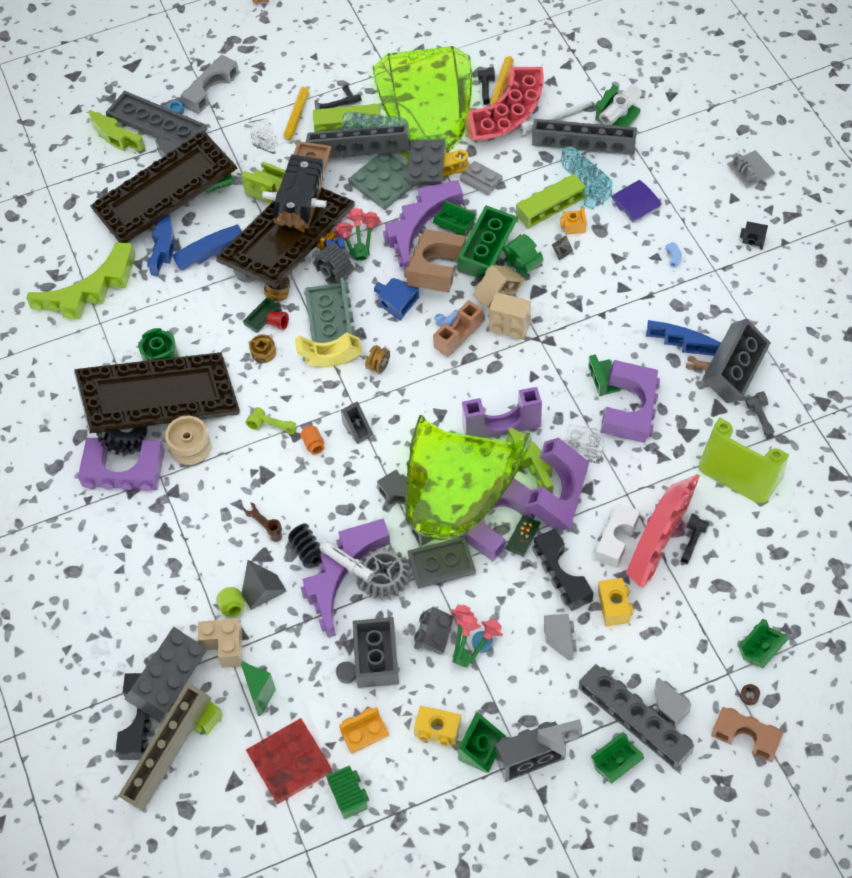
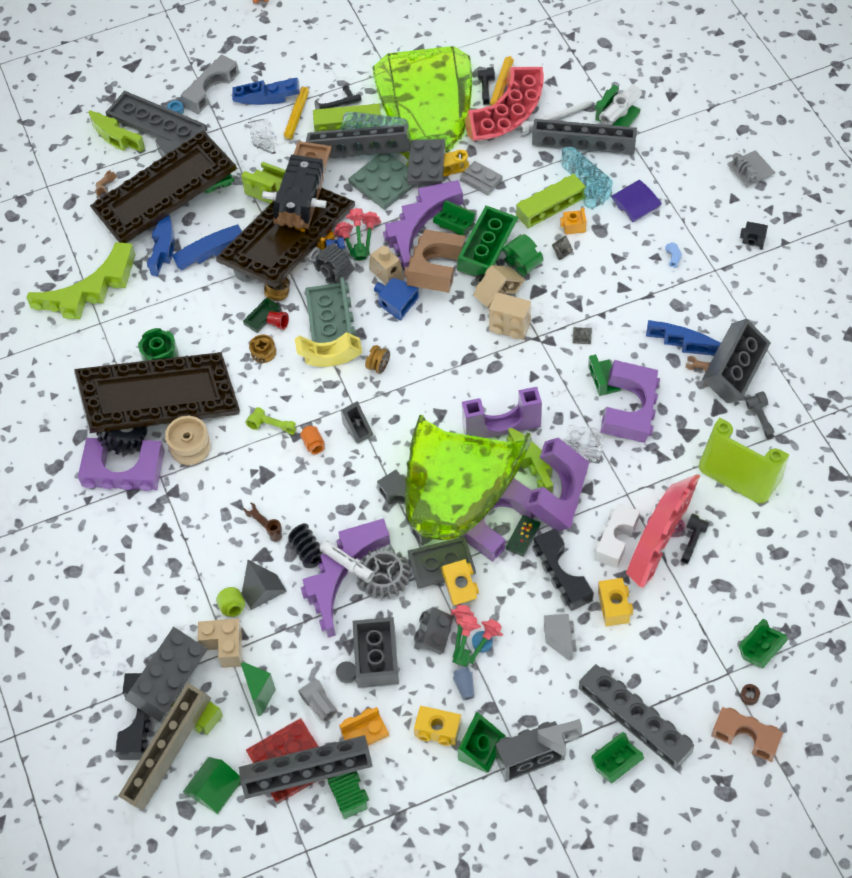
nougat arch [433,300,483,357] -> none
light blue arm [434,310,458,326] -> none
light grey slope [654,677,692,727] -> none
none -> medium nougat arm [95,170,117,198]
none -> green slope [183,757,241,815]
none -> blue slope [232,77,300,105]
none -> dark grey brick [239,735,373,799]
none -> light grey piece [298,678,337,722]
none -> tan torso [369,246,404,285]
none -> yellow brick [441,559,479,606]
none -> sand blue cone [453,667,475,700]
none -> clear smoke slope [572,327,592,344]

